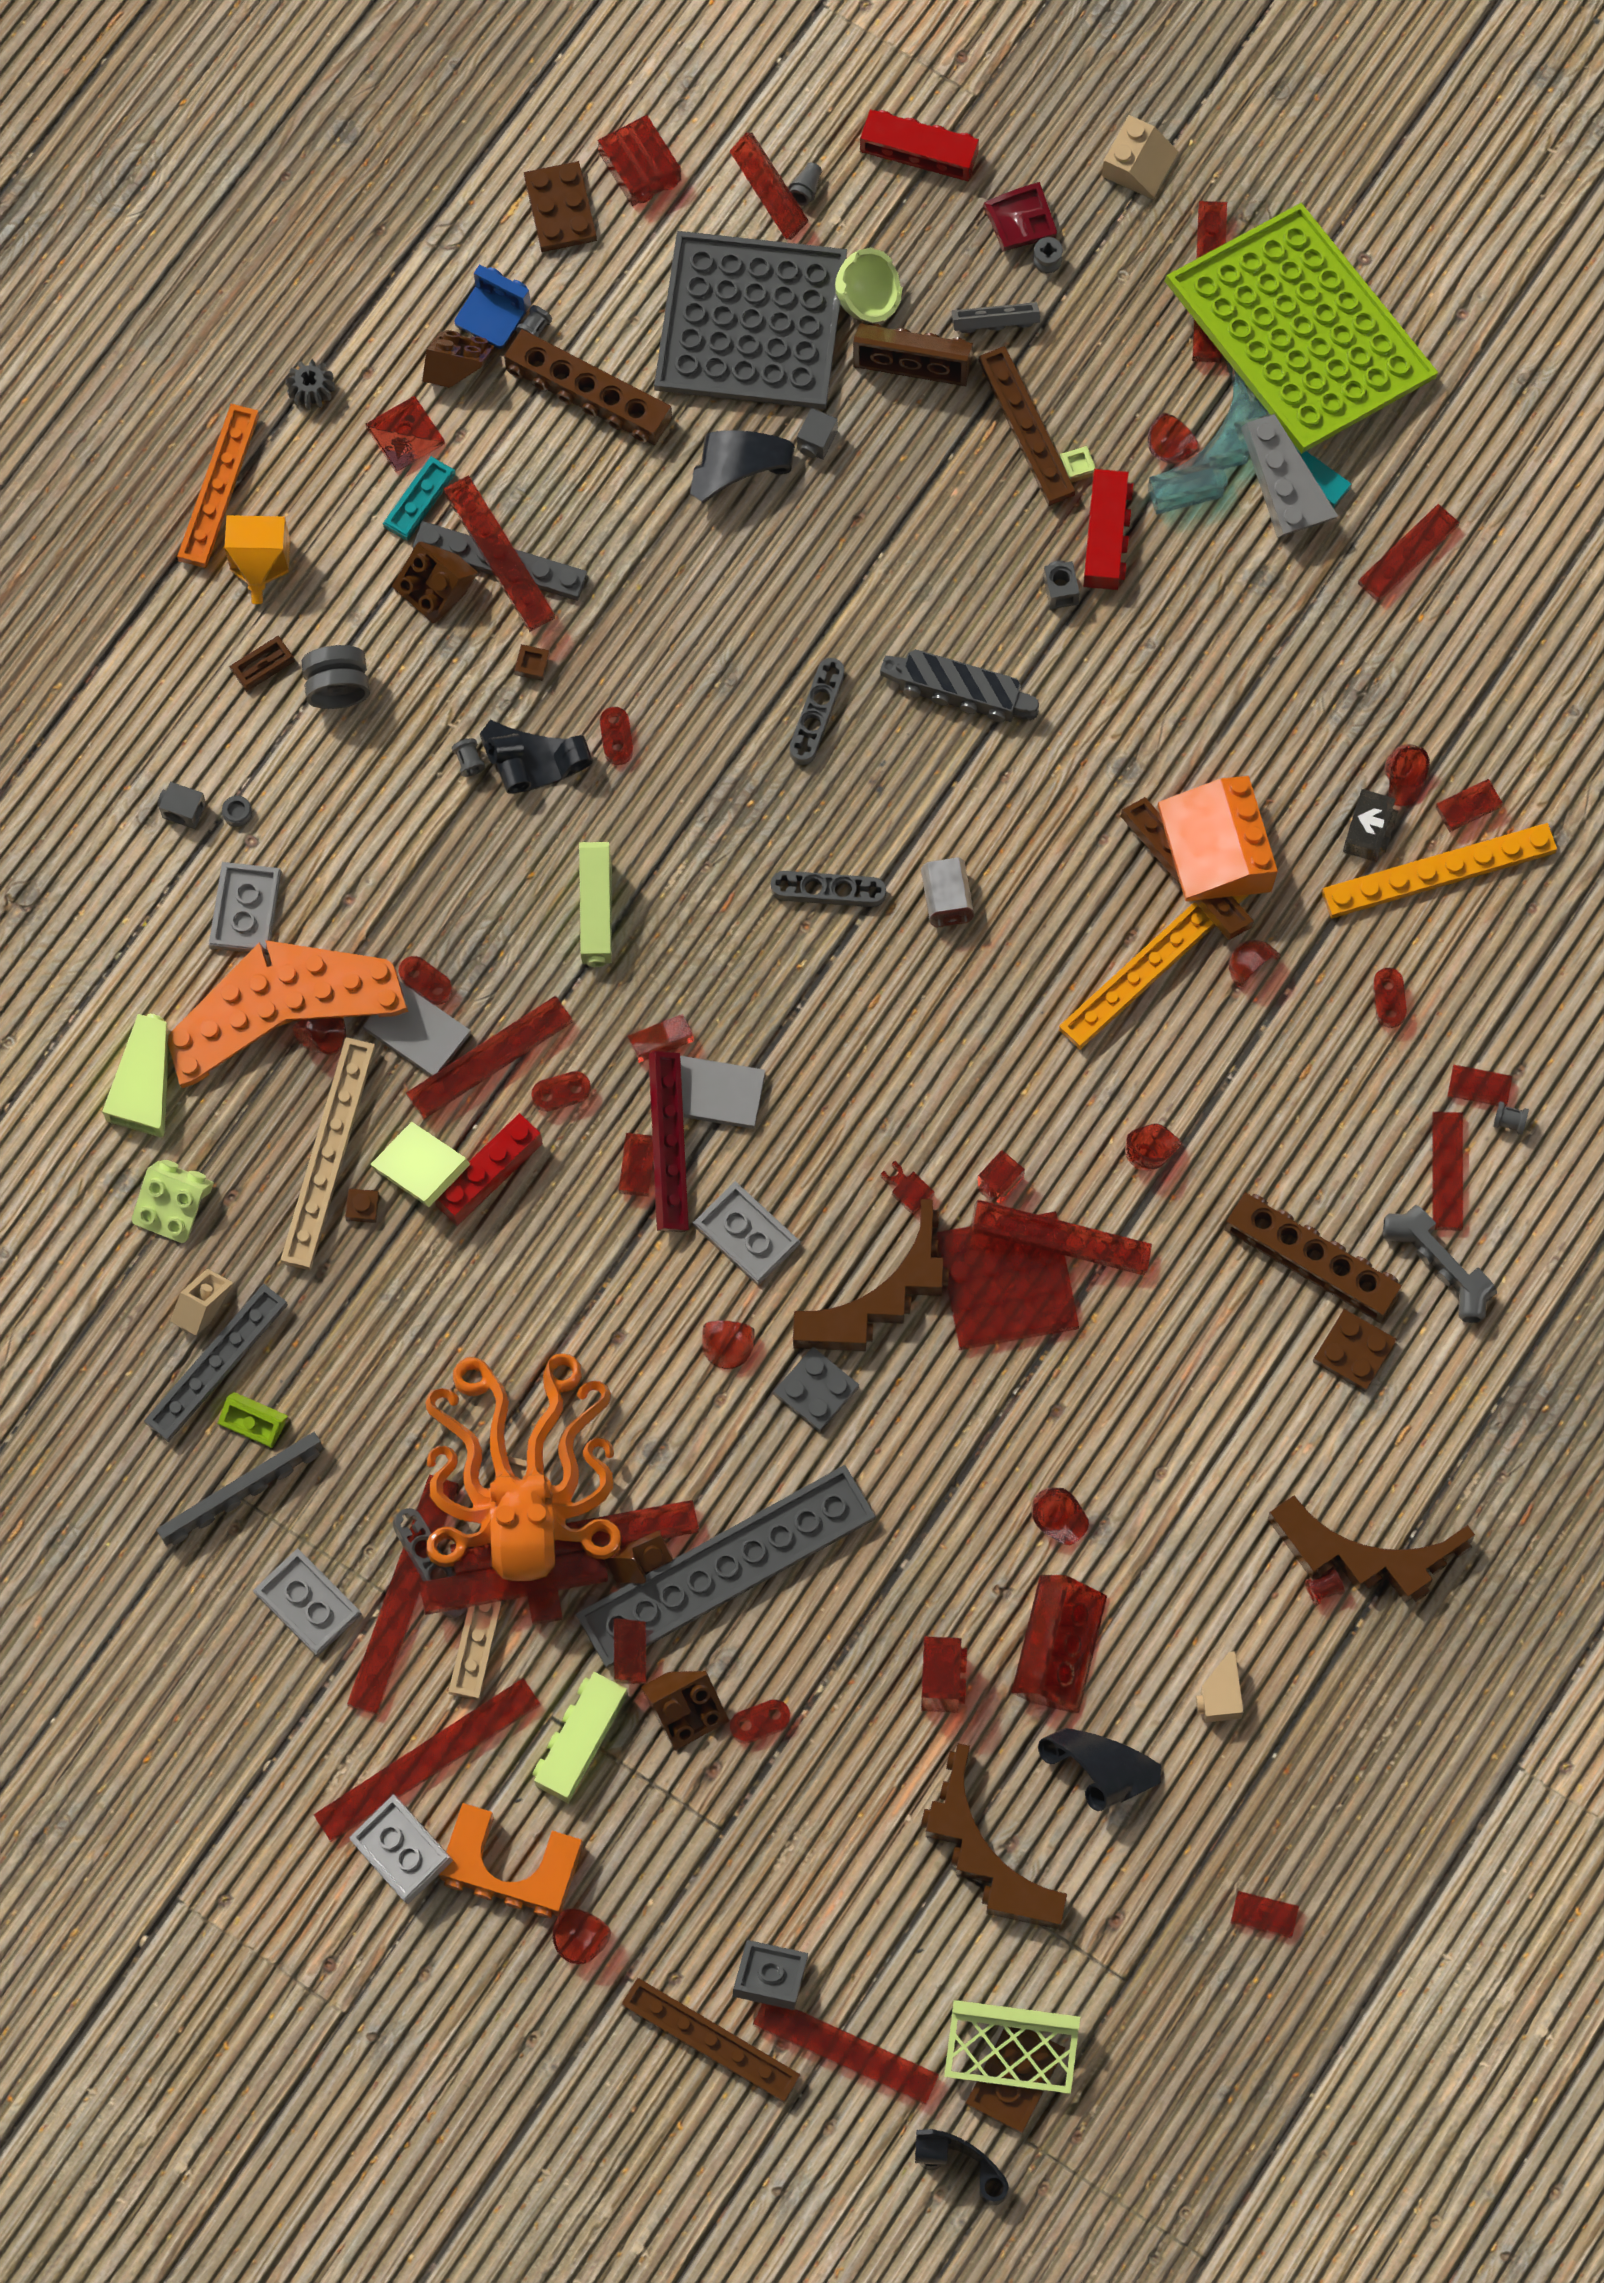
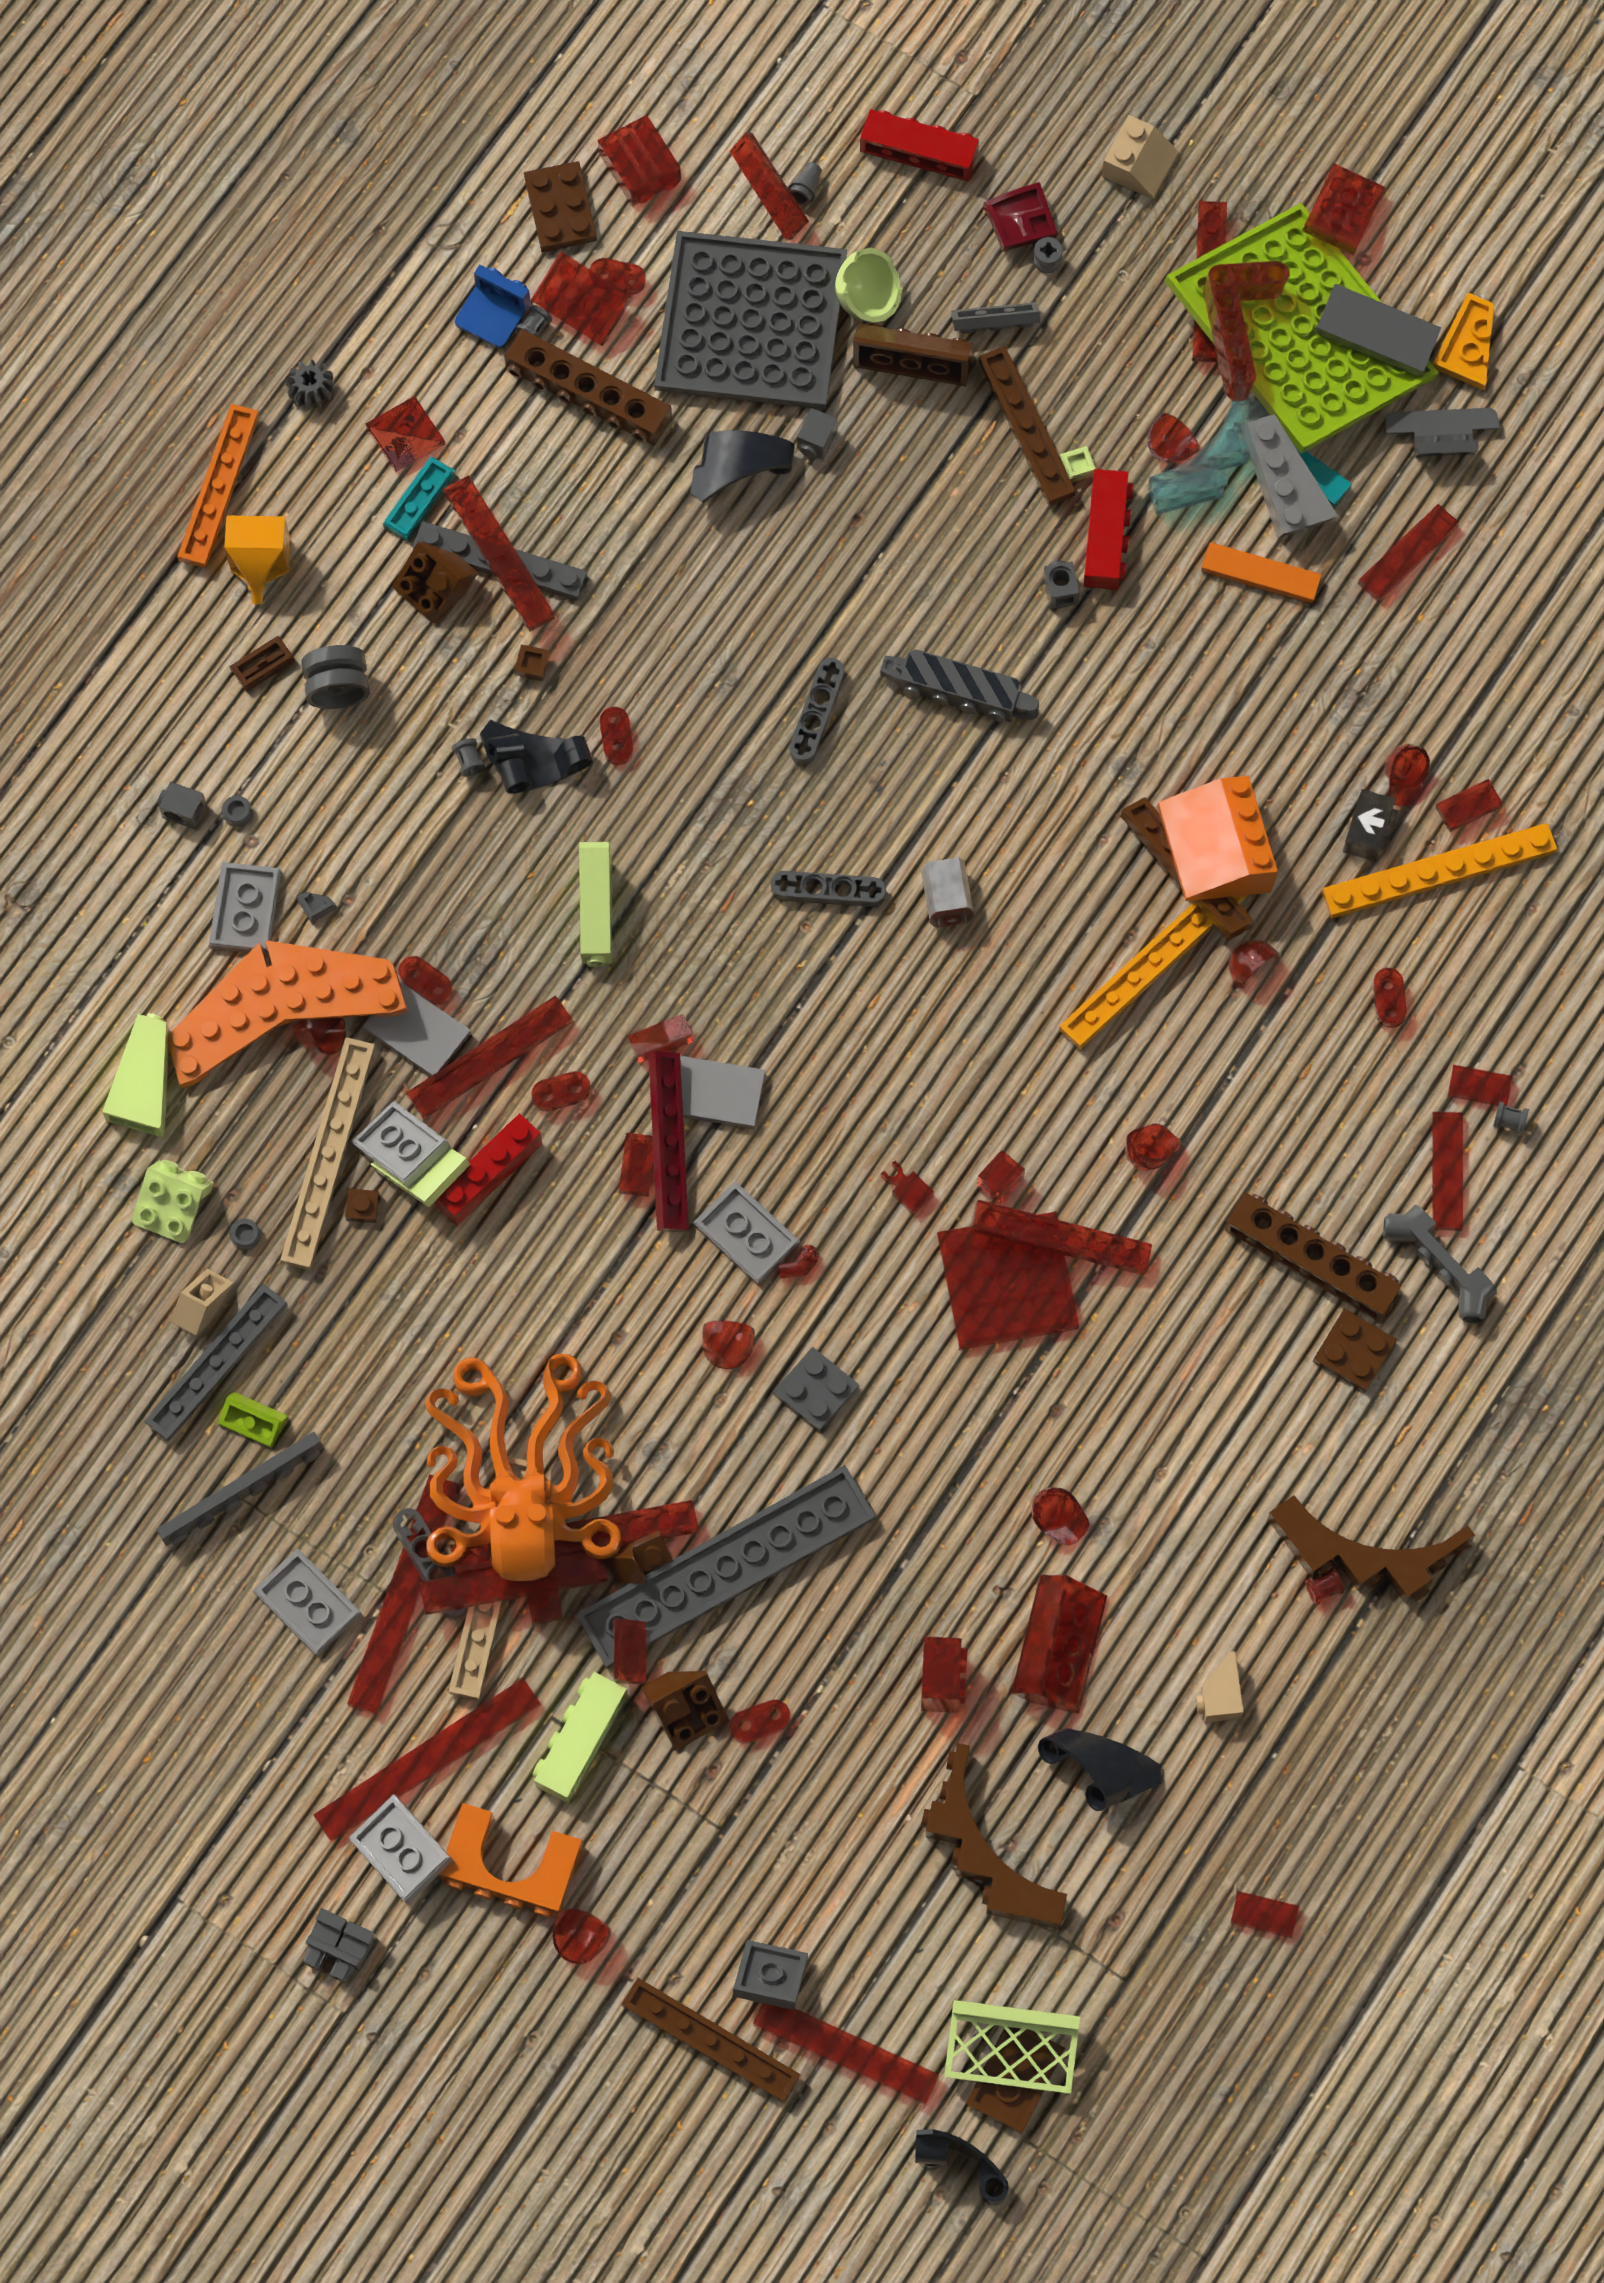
reddish brown slope [422,330,495,388] -> none
reddish brown arch [793,1199,949,1351] -> none
none -> dark grey tile [229,1218,261,1250]
none -> dark grey tile [296,892,337,923]
none -> dark grey hips [303,1908,377,1983]
none -> light grey tile [351,1101,451,1188]
none -> clear red plate [531,251,633,346]
none -> clear red plate [589,258,646,295]
none -> clear red arm [779,1245,819,1279]
none -> orange tile [1201,542,1322,604]
none -> clear red beam [1203,261,1290,402]
none -> clear red plate [1302,163,1385,255]
none -> dark grey tile [1315,284,1442,377]
none -> dark grey plate [1385,408,1500,457]
none -> light orange wing [1433,293,1494,391]

